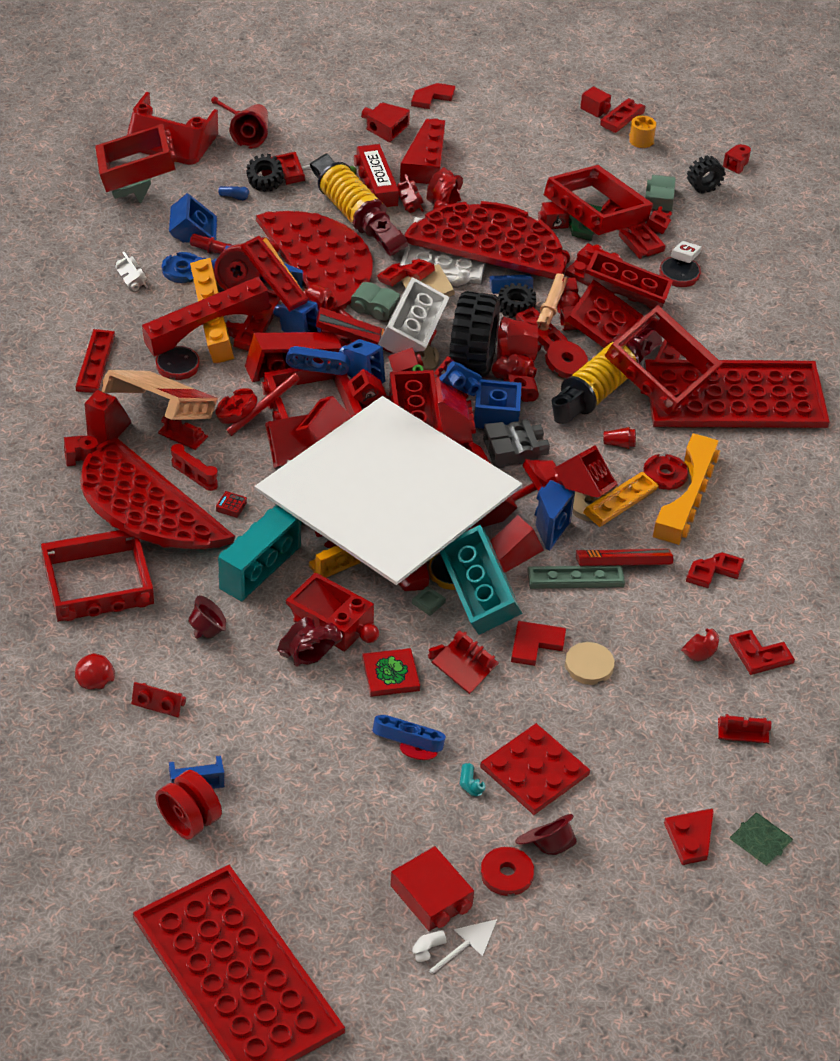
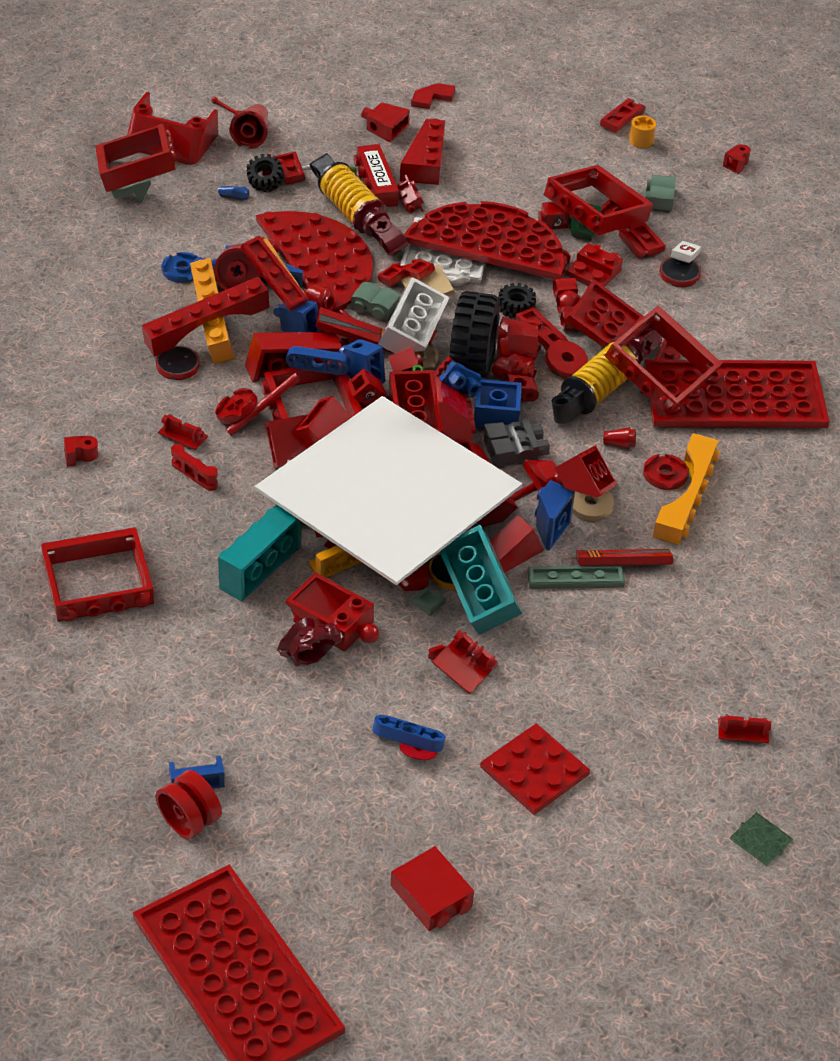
red tile [75,329,115,393] -> none
red hair [75,653,115,690] -> none
red plate [80,437,235,549] -> none
red slope [84,390,131,445] -> none
light nougat panel [102,370,218,420] -> none
white hinge [115,251,148,291] -> none
red hinge [131,682,186,718] -> none
blue slope [169,193,217,243] -> none
dark red piece [188,595,226,639] -> none
red axle [190,234,231,254] -> none
red tile [216,491,247,518] -> none
red hinge [226,289,282,351] -> none
red tile [362,648,420,697] -> none
white arm [412,930,447,962] -> none
red piece [426,167,463,209] -> none
white piece [429,919,497,974] -> none
teal arm [460,763,486,797] -> none
red tile [481,846,534,896] -> none
blue slope [489,274,533,294] -> none
red tile [511,621,566,666] -> none
dark red piece [515,814,577,855] -> none
light nougat pin [536,274,568,330] -> none
tan tile [565,642,615,685] -> none
red brick [580,86,611,118] -> none
red slope [583,250,673,309] -> none
light orange tile [583,472,659,527] -> none
red plate [646,206,672,234] -> none
red wing [664,808,714,865] -> none
red hair [681,628,719,662] -> none
red tile [686,552,745,589] -> none
black tyre [687,155,726,194] -> none
red tile [729,630,795,675] -> none

